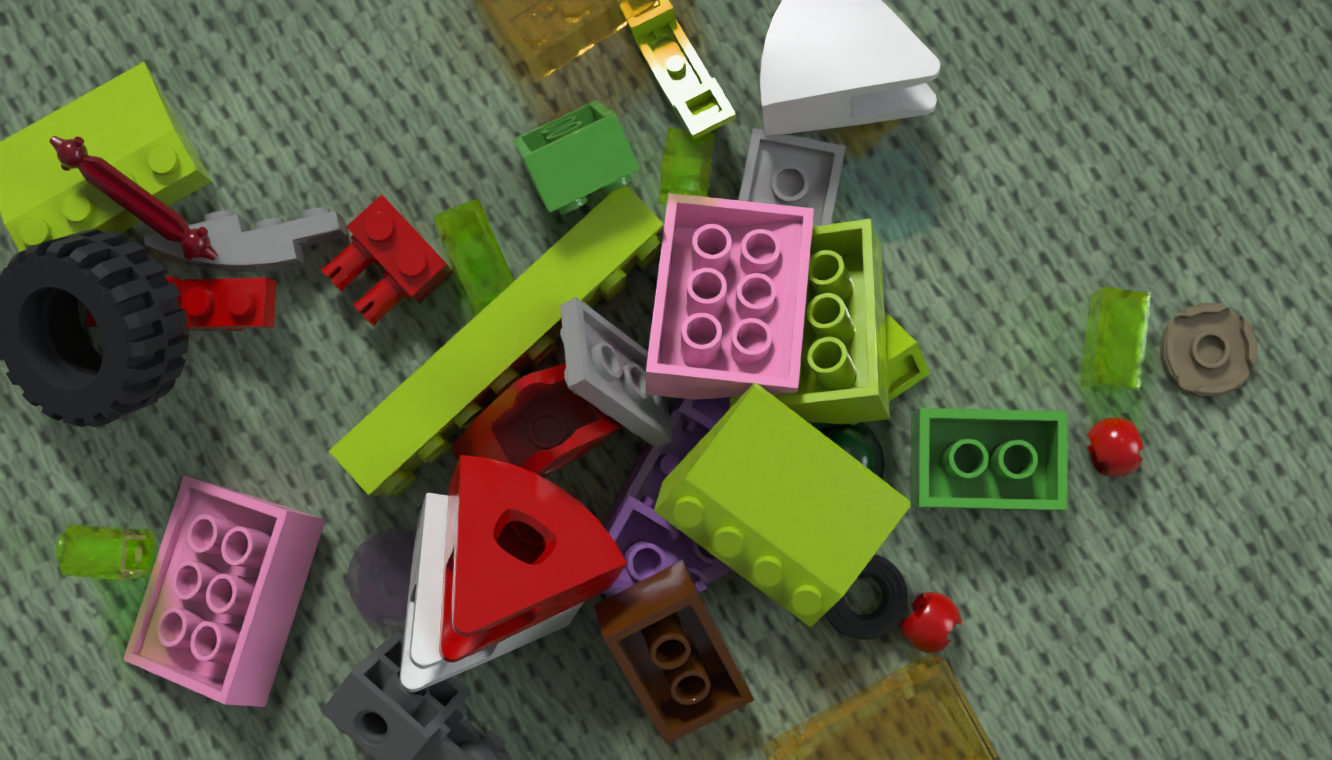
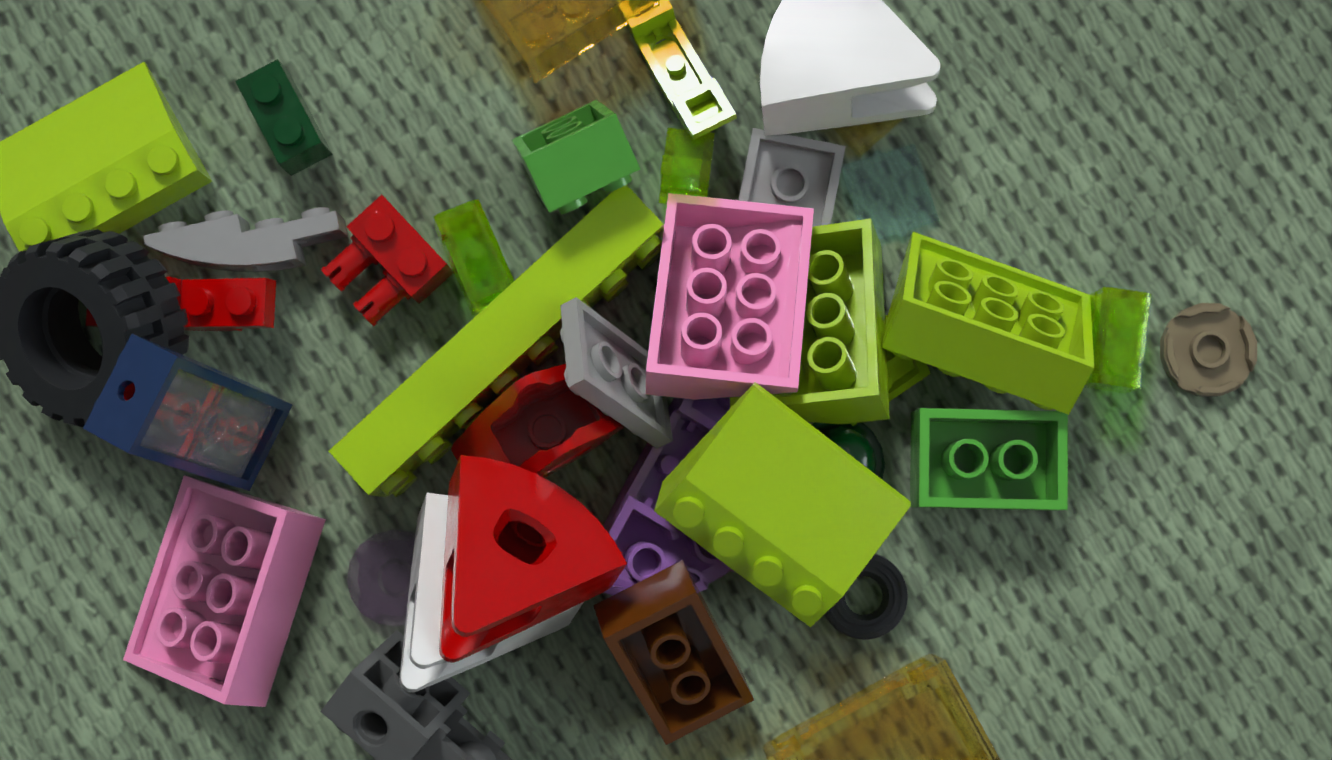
dark red wheel [49,136,218,261] -> none
clear neon green brick [56,524,156,580] -> none
red piece [900,592,962,653] -> none
red piece [1086,417,1144,477] -> none
none -> brick [83,334,293,491]
none -> dark green brick [235,59,333,176]
none -> lime slope [882,232,1094,415]

